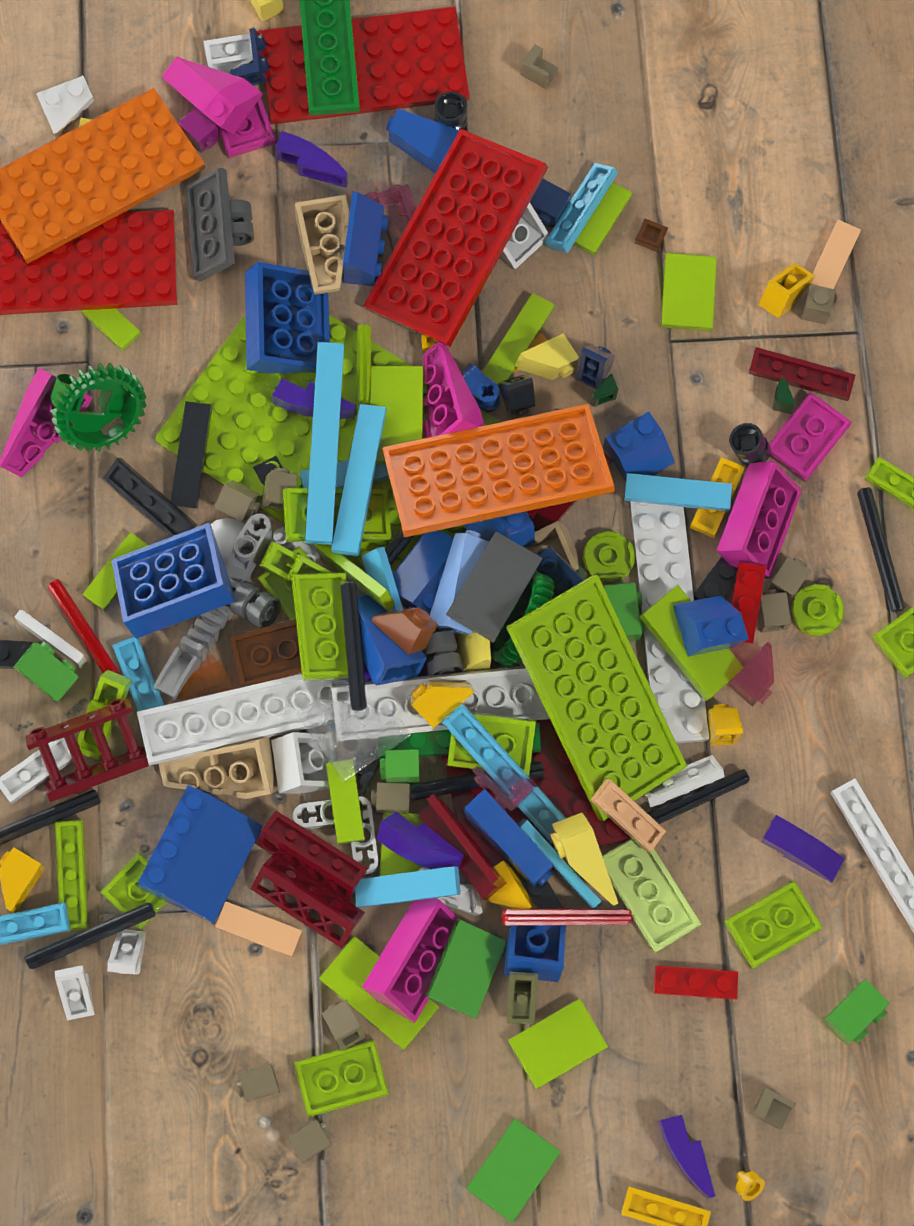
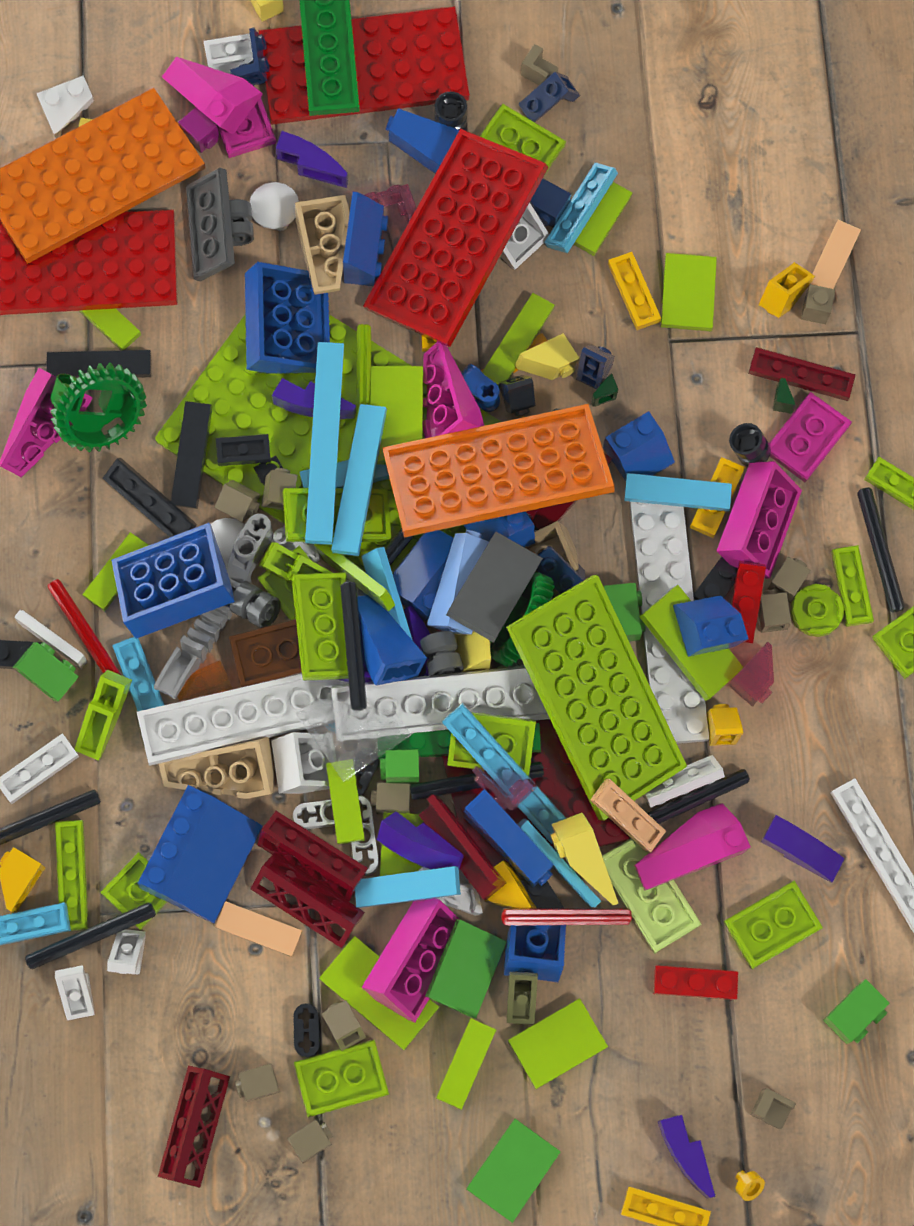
dark red fence [26,698,149,802] -> none
dark orange slope [371,607,438,655] -> none
yellow slope [410,681,474,728] -> none
lime tile [582,531,635,584] -> none
reddish brown tile [635,218,668,253] -> none
none -> black tile [46,350,151,378]
none -> dark red fence [158,1065,230,1188]
none -> black plate [216,434,271,466]
none -> white dish [249,182,299,231]
none -> black beam [293,1003,320,1058]
none -> lime slope [436,1018,496,1110]
none -> lime tile [480,104,566,174]
none -> dark blue bracket [519,72,580,122]
none -> yellow plate [608,252,661,330]
none -> dark pink wedge [634,803,751,891]
none -> lime tile [831,545,874,627]

